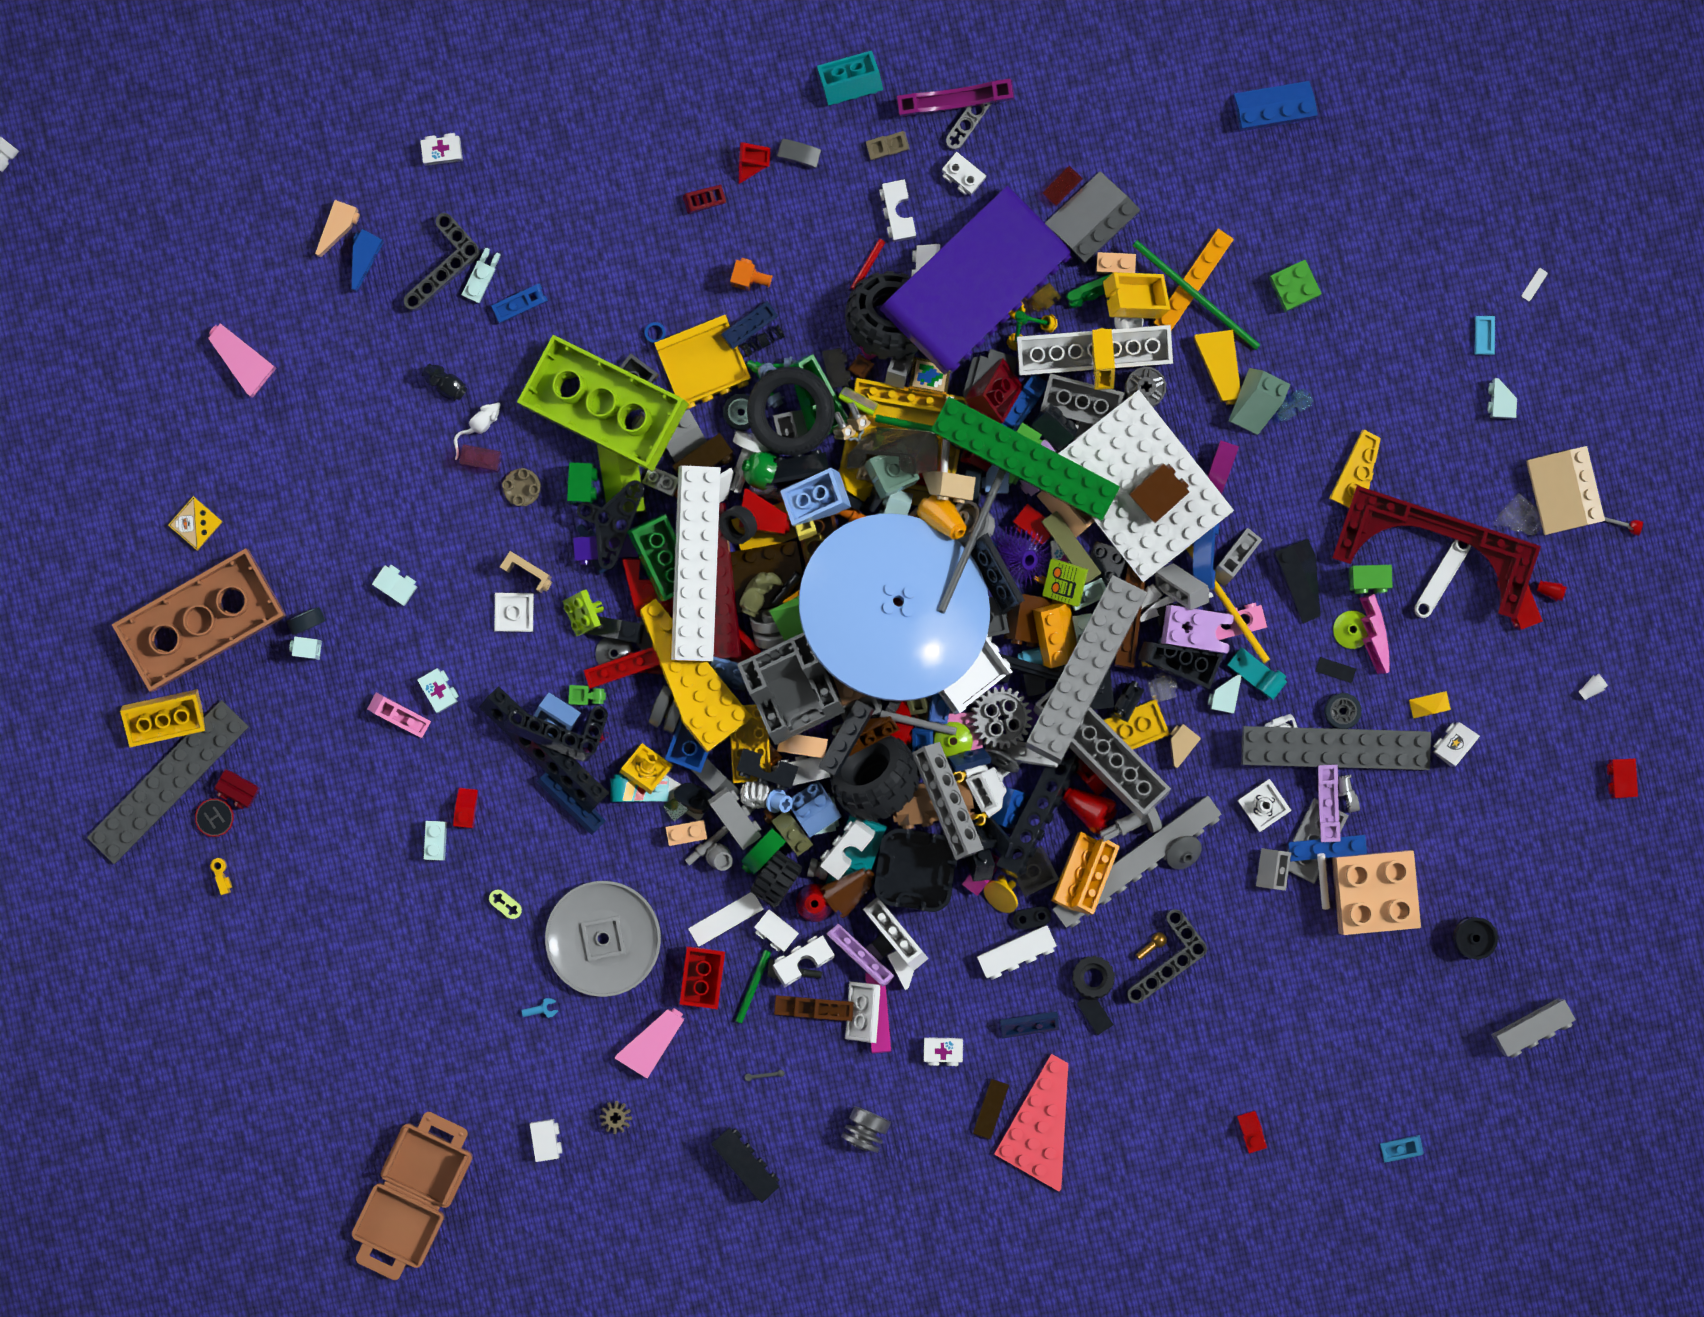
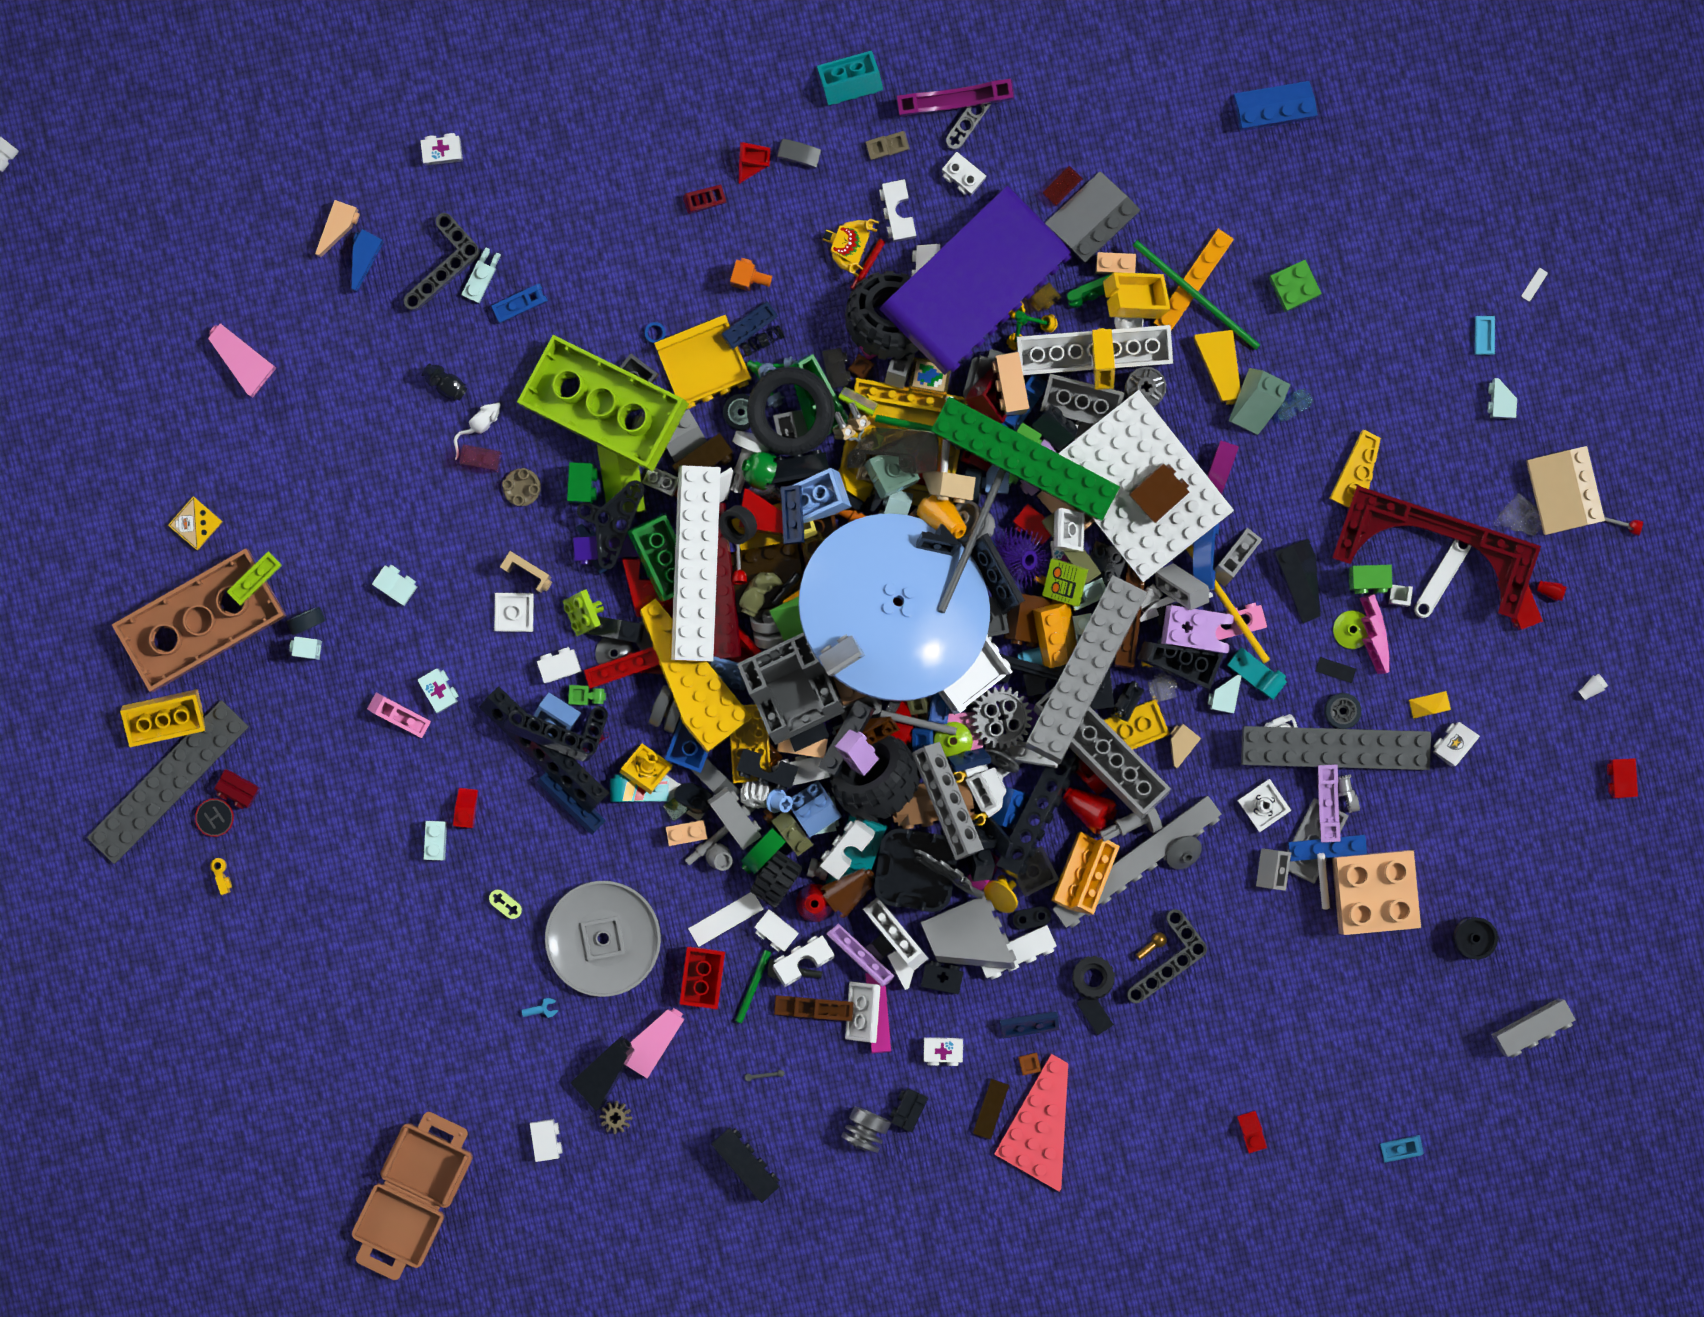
none -> lime plate [227,551,282,606]
none -> white brick [537,647,582,684]
none -> black slope [570,1036,635,1111]
none -> red hinge [732,544,747,585]
none -> dark blue plate [781,485,805,545]
none -> black sticker [789,722,829,752]
none -> light grey slope [818,634,865,676]
none -> yellow torso [823,219,879,277]
none -> lavender brick [835,729,879,776]
none -> black brick [889,1087,929,1133]
none -> dark grey piece [913,849,985,899]
none -> black slope [916,523,959,556]
none -> light grey slope [921,896,1017,969]
none -> black brick [921,961,964,994]
none -> light nougat slope [992,352,1029,415]
none -> dark orange tile [1018,1052,1041,1076]
none -> white slope [1053,508,1084,552]
none -> white panel [1388,585,1413,607]

